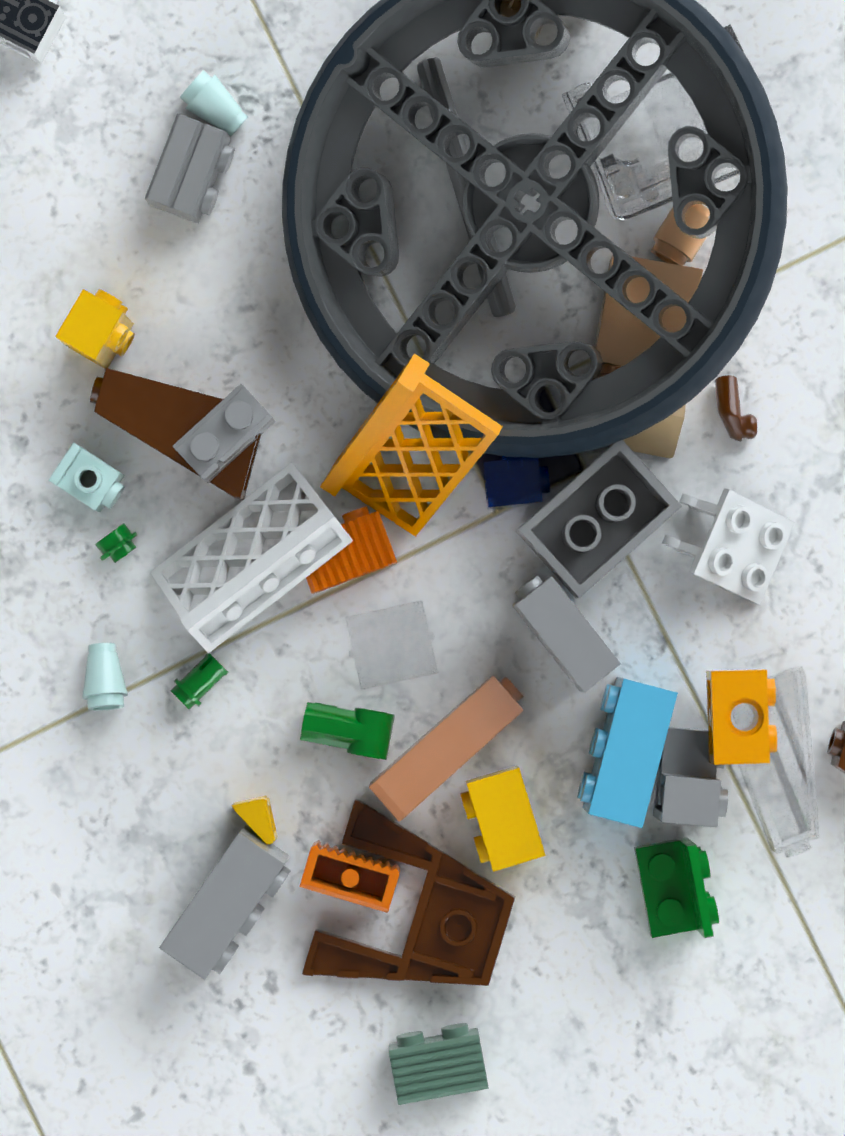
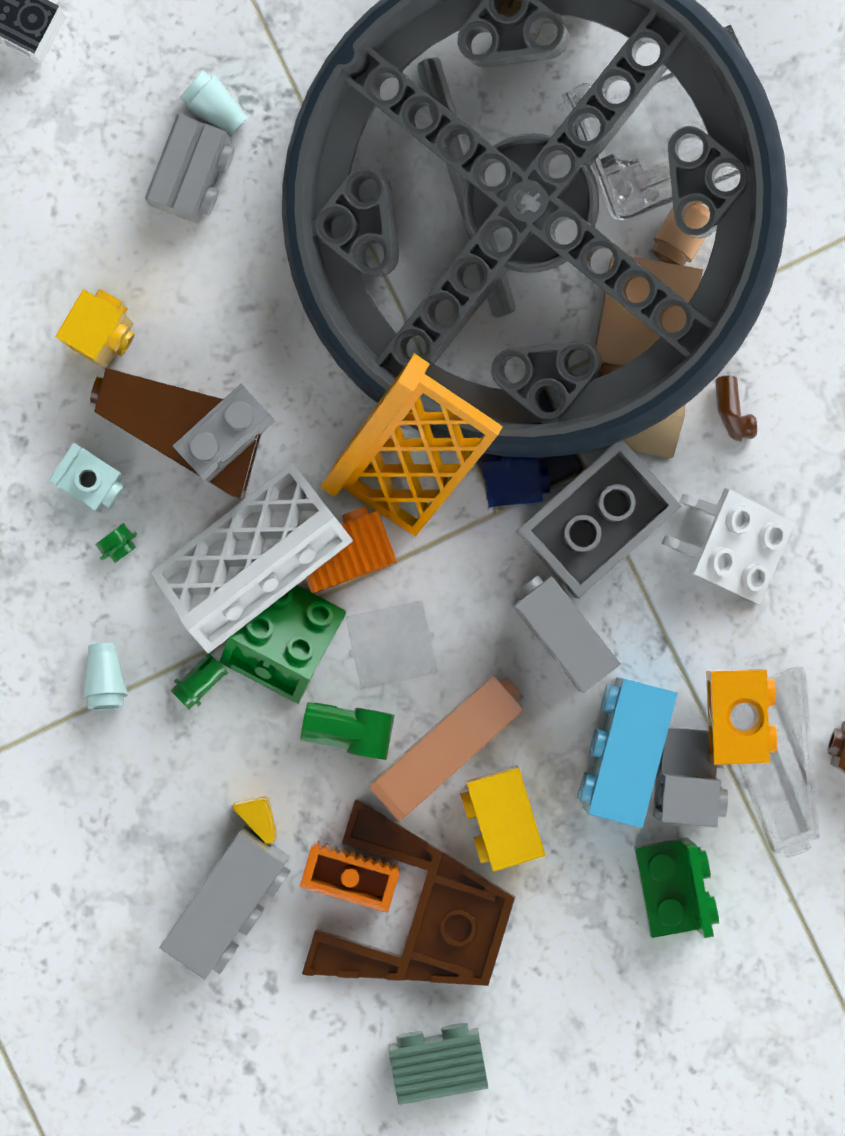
none -> green bracket [219,585,346,704]

